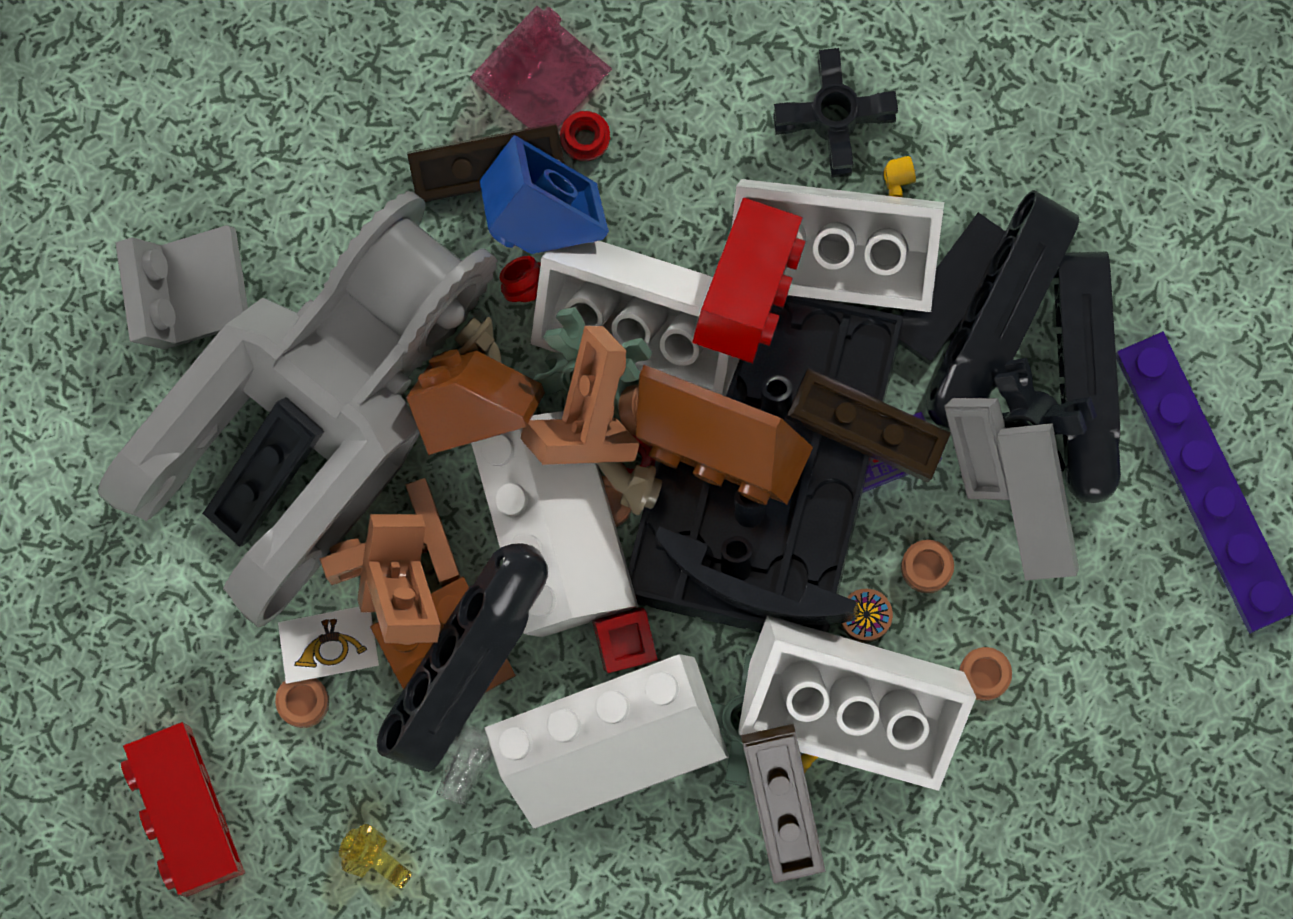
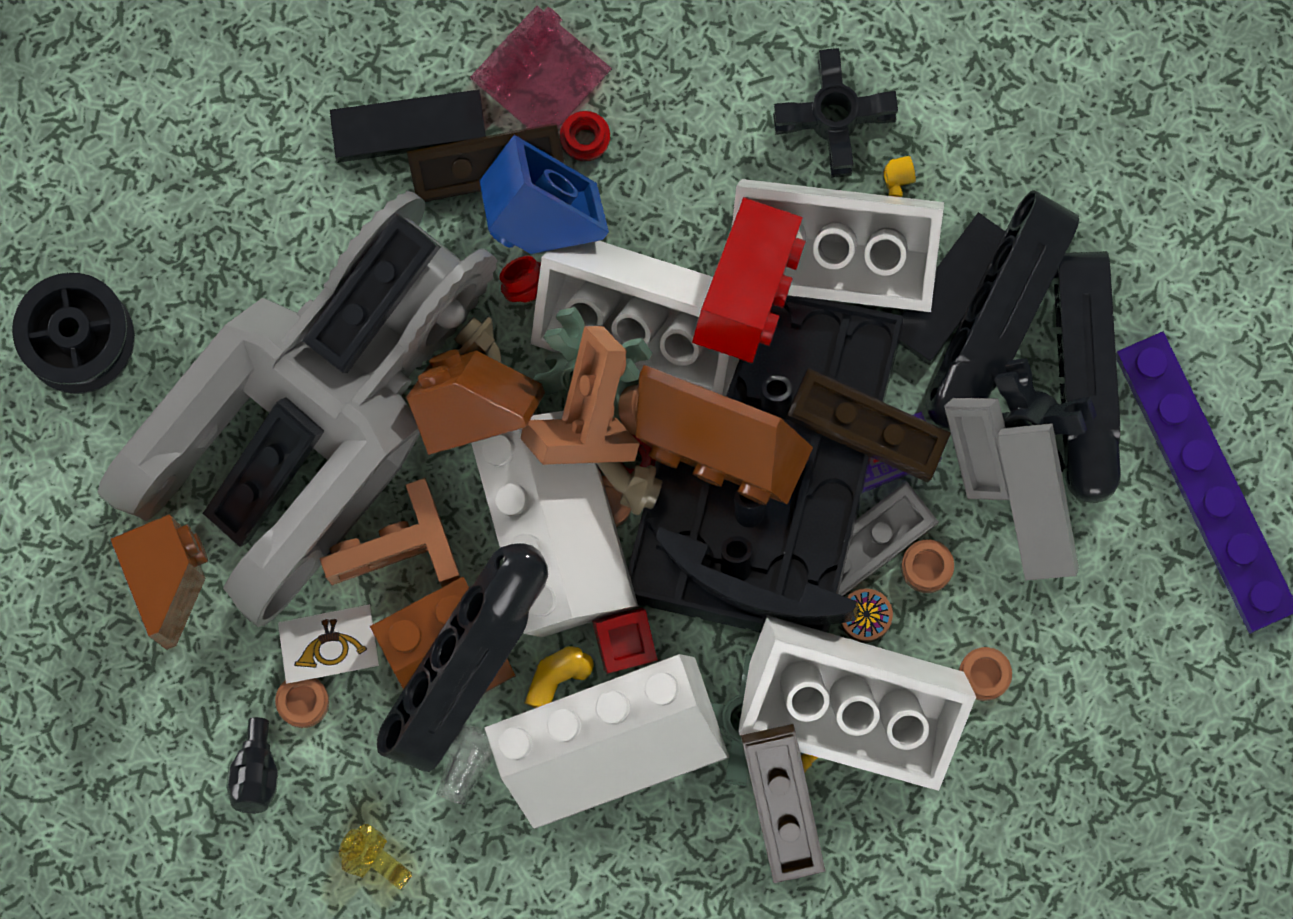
light grey bracket [115,225,248,349] -> none
red brick [121,722,245,897] -> none
nougat bracket [357,514,441,645] -> none
none -> black wheel [12,273,135,394]
none -> dark orange slope [110,514,208,650]
none -> black piece [226,717,278,814]
none -> black tile [302,214,441,373]
none -> black tile [330,89,486,163]
none -> yellow arm [524,646,594,708]
none -> light grey tile [839,482,939,596]

